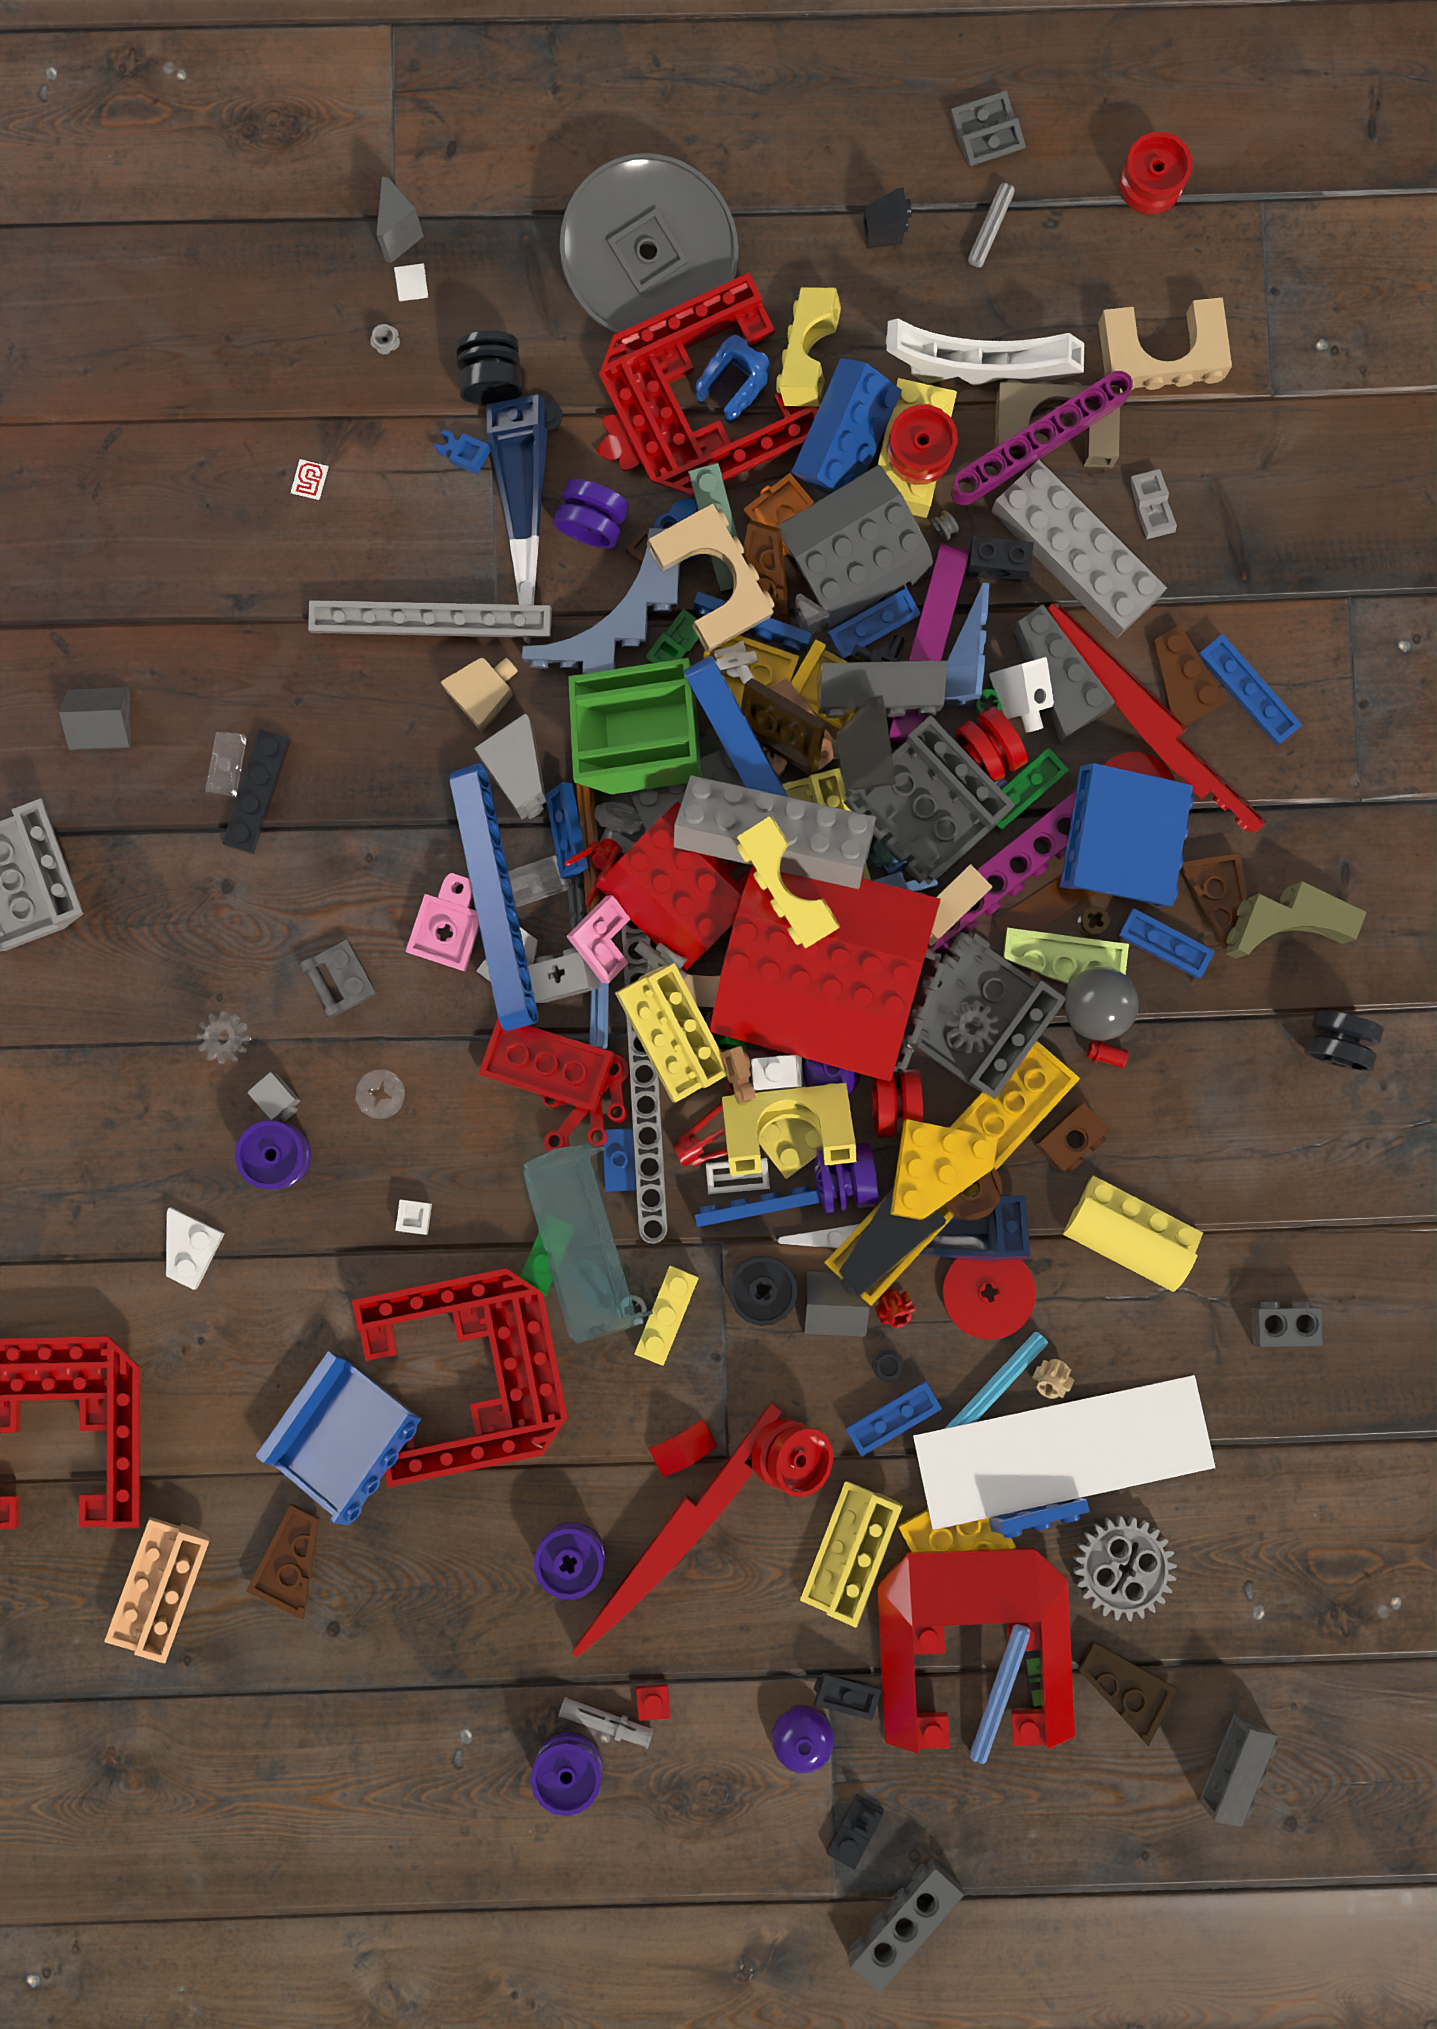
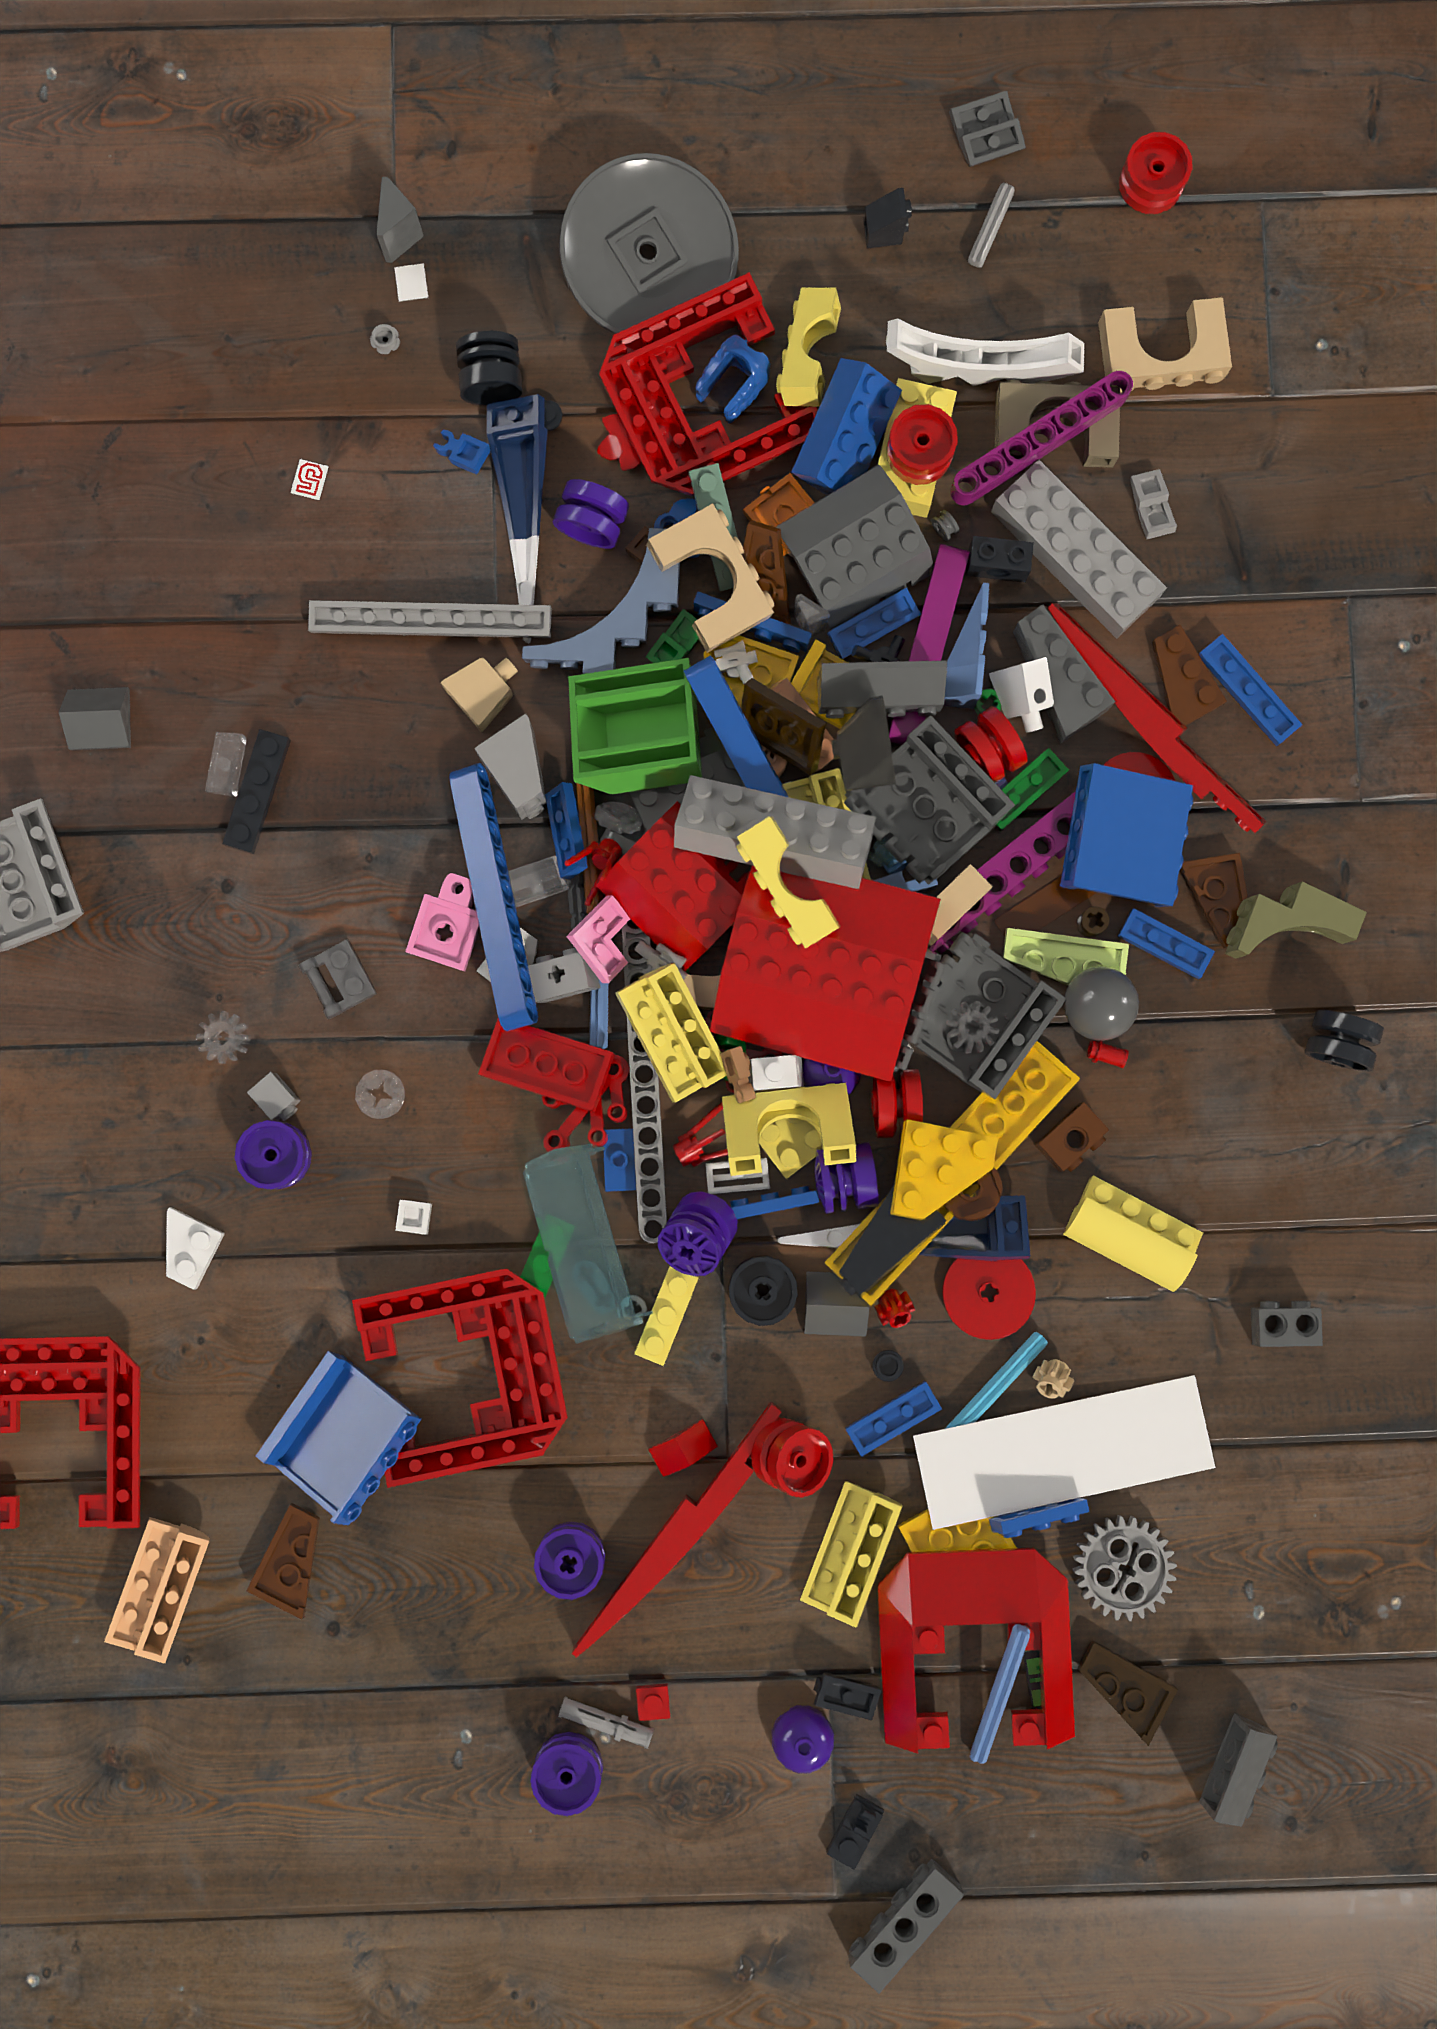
none -> dark purple wheel [658,1192,738,1276]

